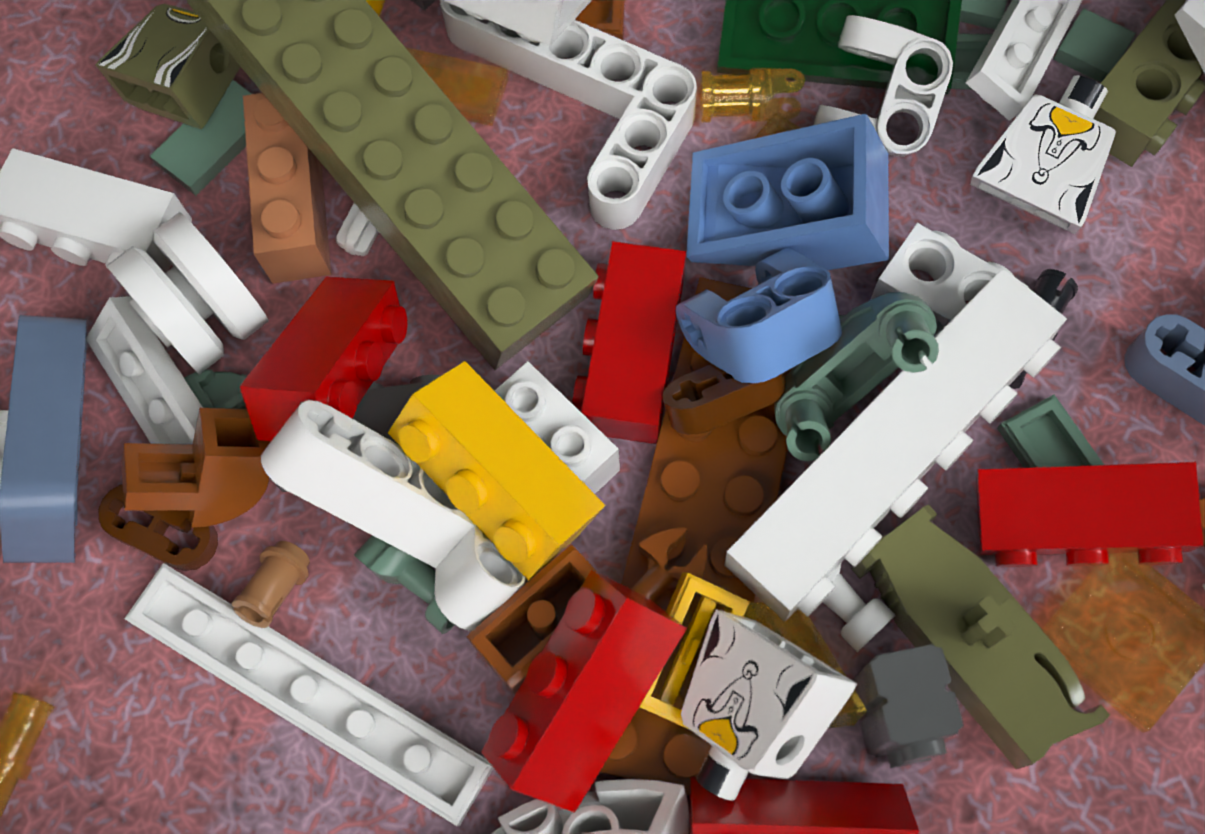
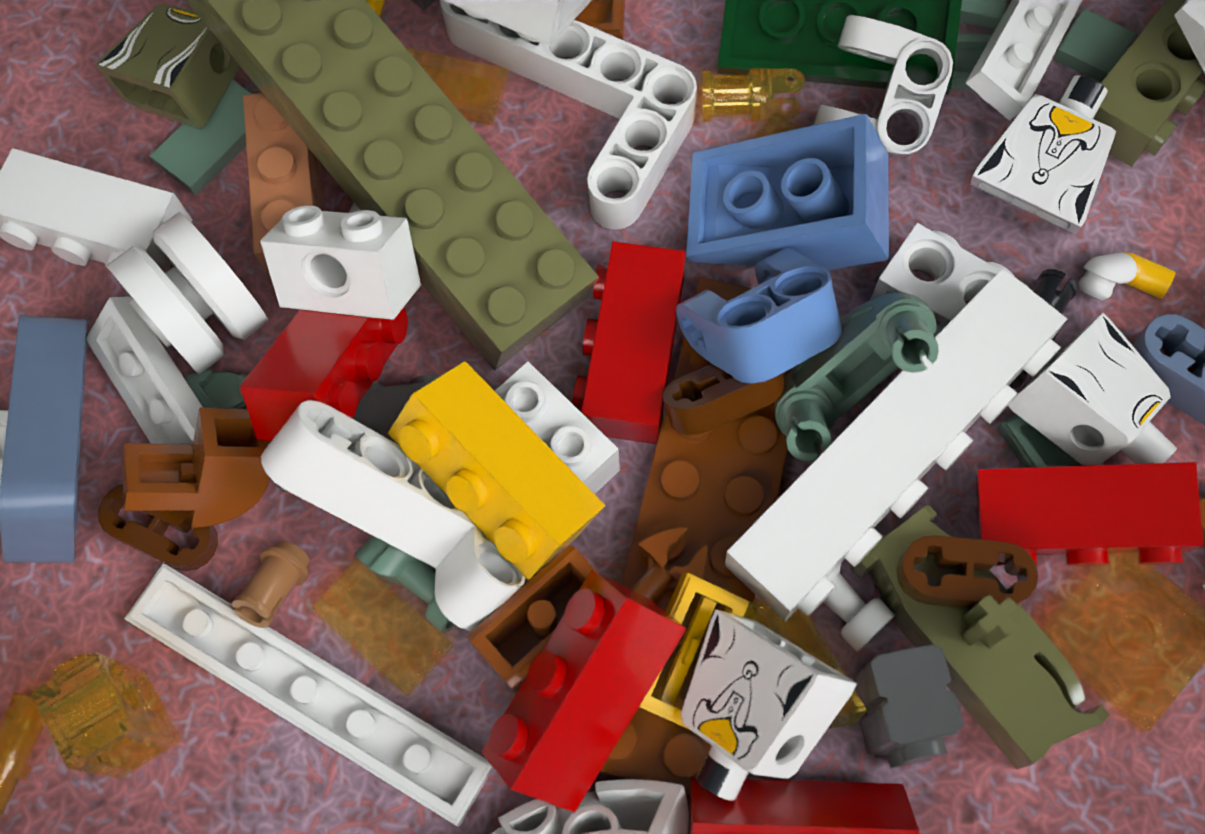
none -> clear yellow brick [30,652,182,779]
none -> white brick [260,206,421,320]
none -> clear yellow tile [311,559,454,697]
none -> reddish brown beam [896,535,1038,609]
none -> white torso [1008,313,1177,466]
none -> arm [1079,252,1176,300]

